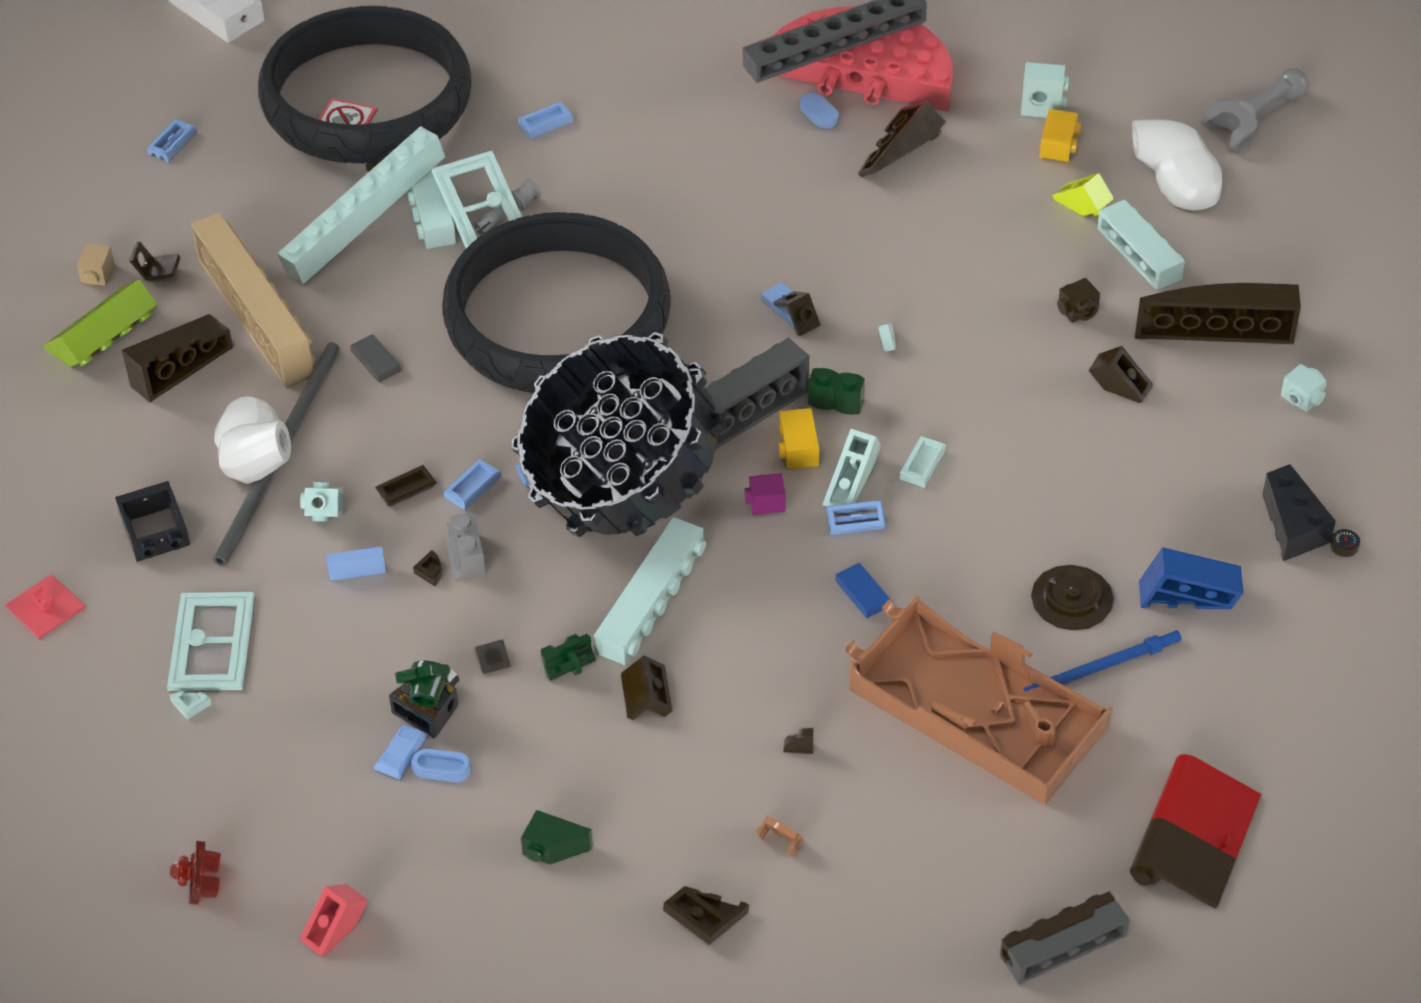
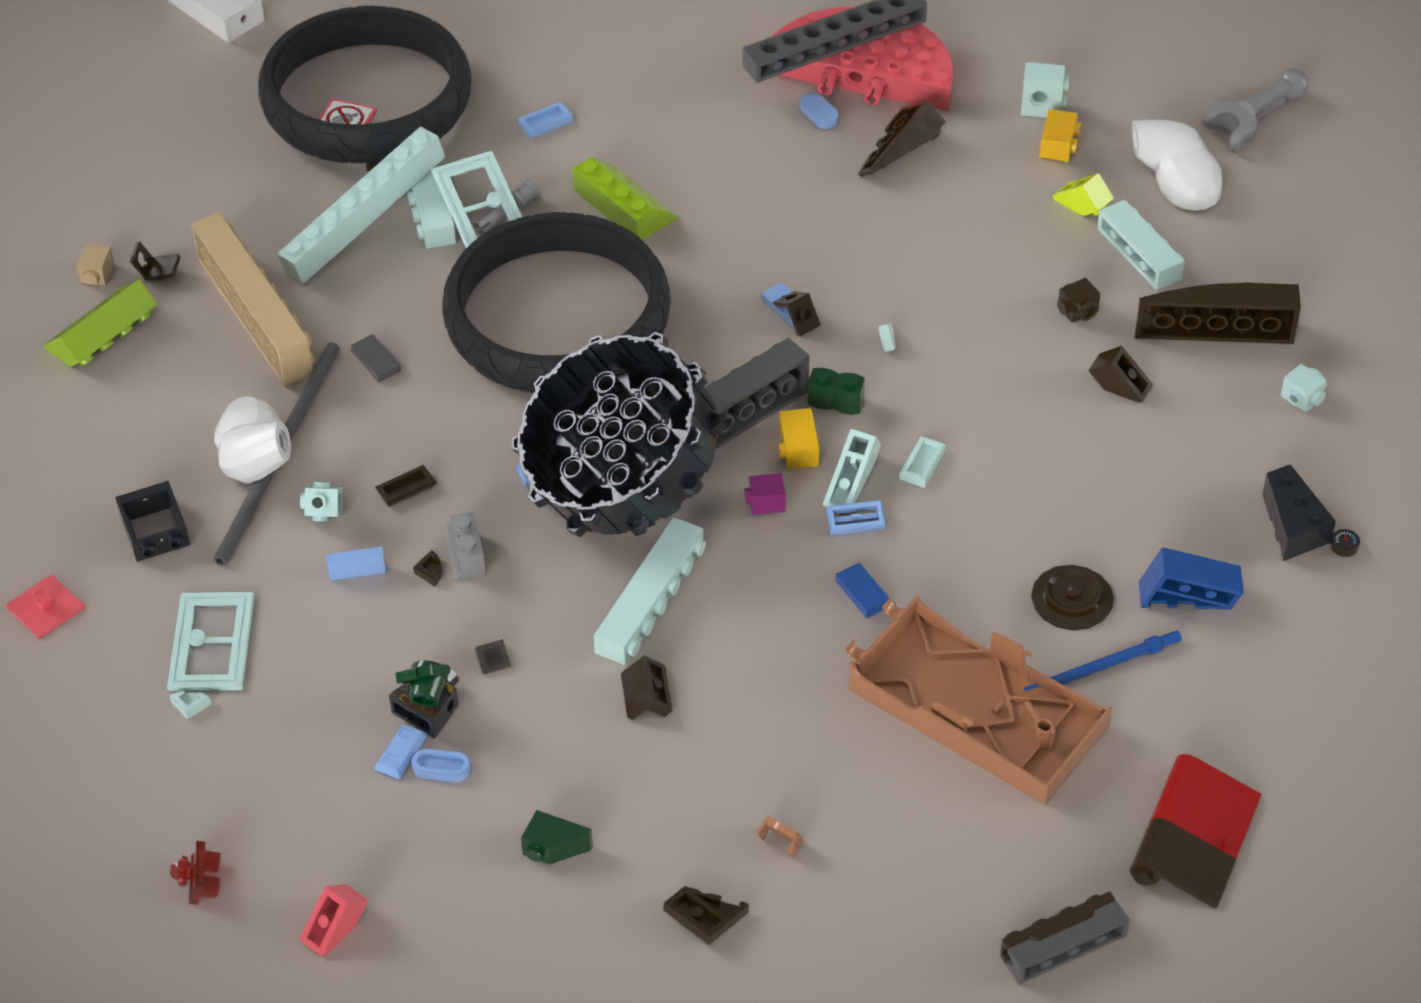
dark brown wedge [122,314,233,403] -> none
light blue tile [147,119,197,162] -> none
light blue tile [444,459,501,510] -> none
dark green hips [540,634,596,681] -> none
dark brown tile [783,728,814,754] -> none
none -> lime slope [572,157,676,240]

